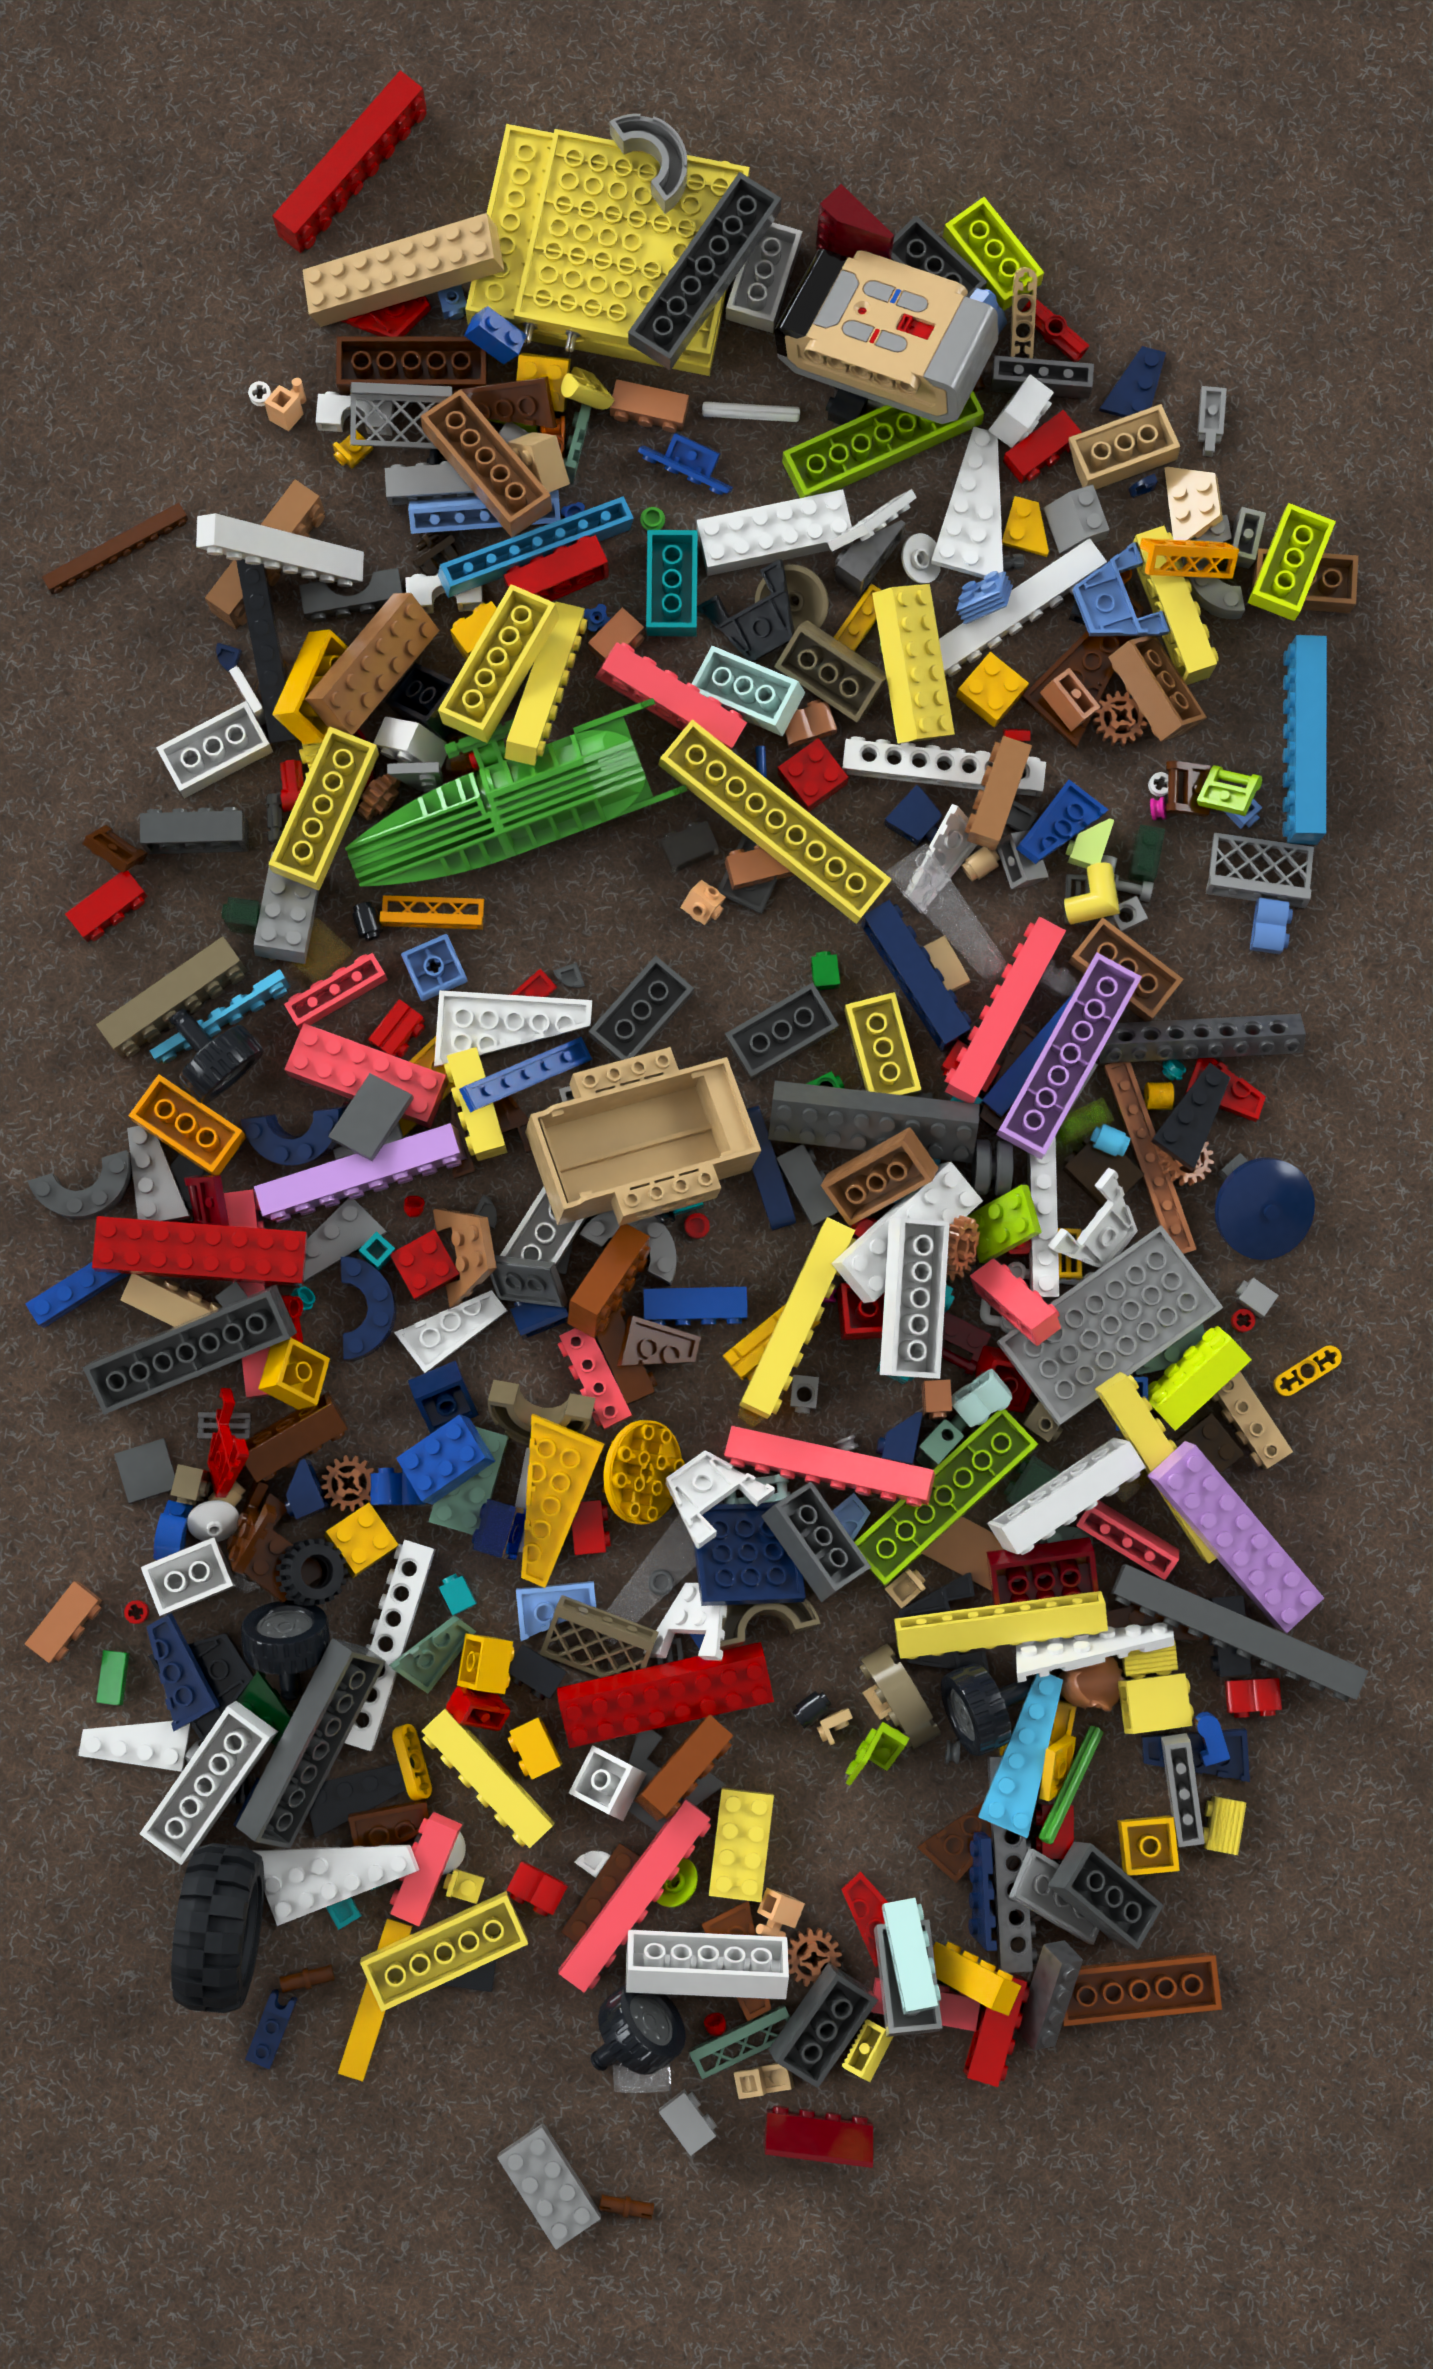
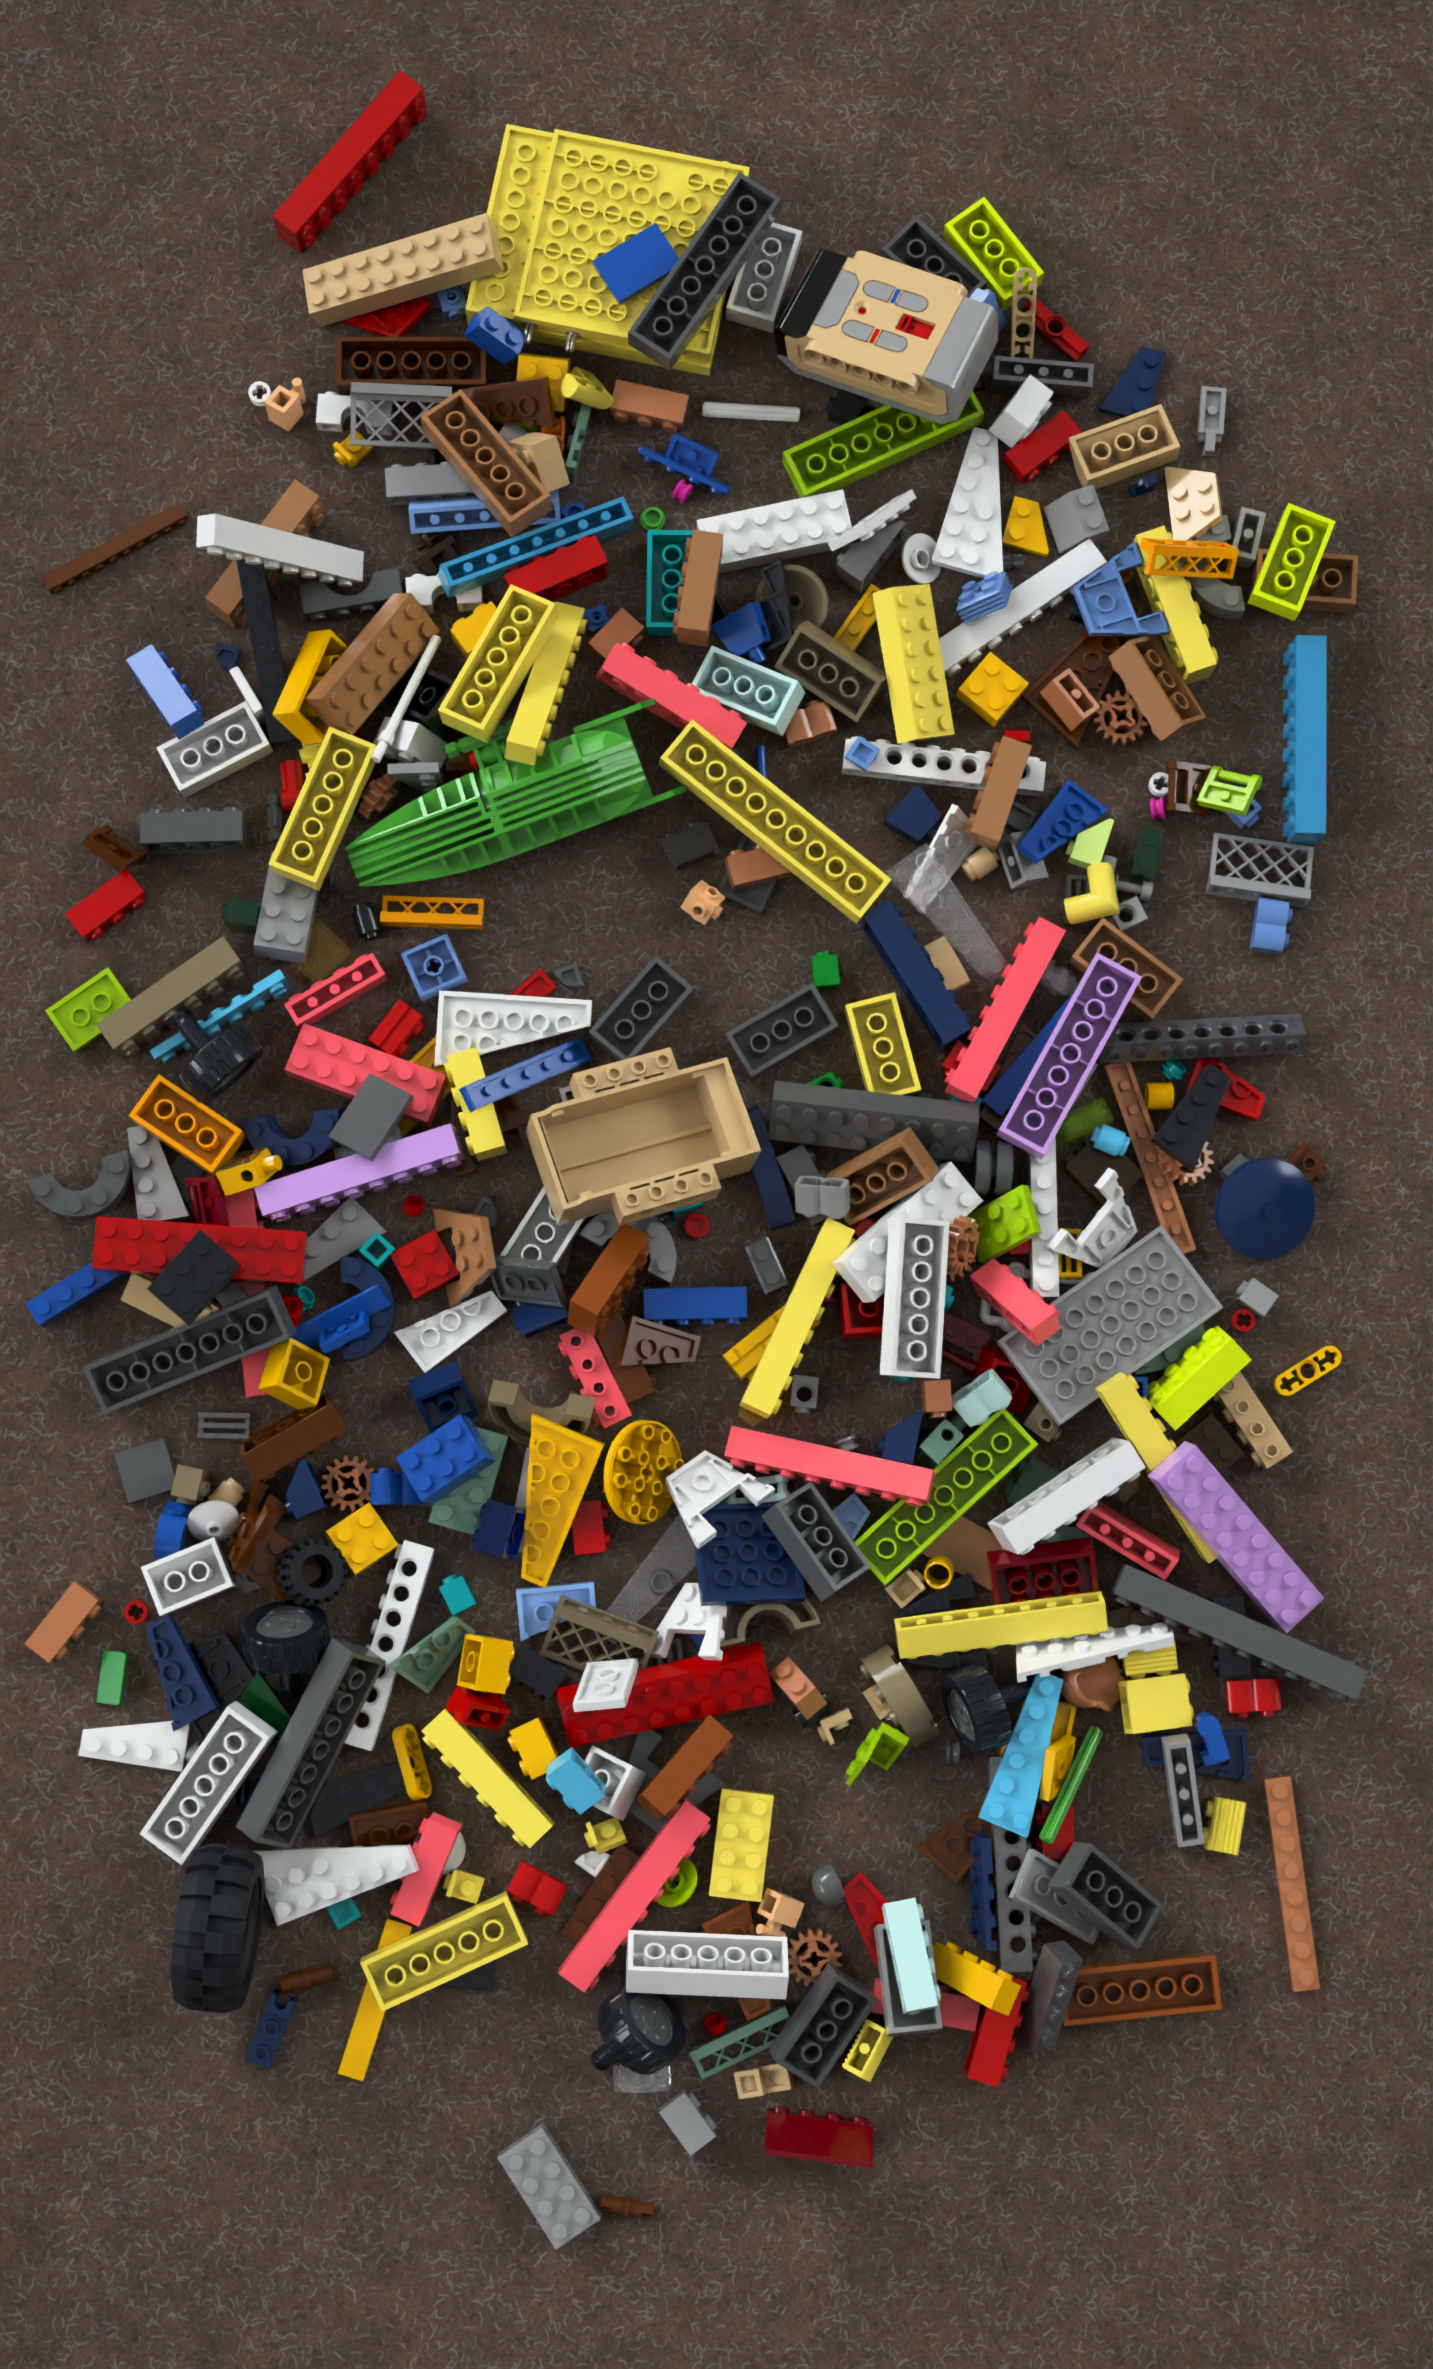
red wing [207,1388,249,1498] -> none
light grey brick [609,114,687,214] -> none
red brick [777,738,849,812] -> none
dark red slope [816,184,894,261] -> none
yellow brick [1117,1815,1180,1876] -> none
none -> lime plate [45,967,131,1053]
none -> brick [126,644,204,740]
none -> black brick [147,1230,242,1326]
none -> yellow torso [215,1147,282,1196]
none -> blue bracket [292,1285,391,1354]
none -> white bar [371,635,441,763]
none -> medium azure brick [546,1747,605,1815]
none -> white tile [572,1658,639,1712]
none -> light yellow bracket [584,1817,627,1854]
none -> blue tile [592,223,679,305]
none -> dark pink bush [671,479,694,504]
none -> medium nougat brick [673,529,723,647]
none -> blue torso [711,602,771,665]
none -> dark grey brick [744,1237,789,1296]
none -> nougat brick [768,1657,827,1720]
none -> light grey brick [794,1176,850,1219]
none -> dark grey hair [812,1864,845,1907]
none -> medium blue plate [845,736,880,772]
none -> yellow piece [924,1555,954,1589]
none -> nougat plate [1263,1776,1320,1992]
none -> reddish brown brick [1286,1142,1327,1183]

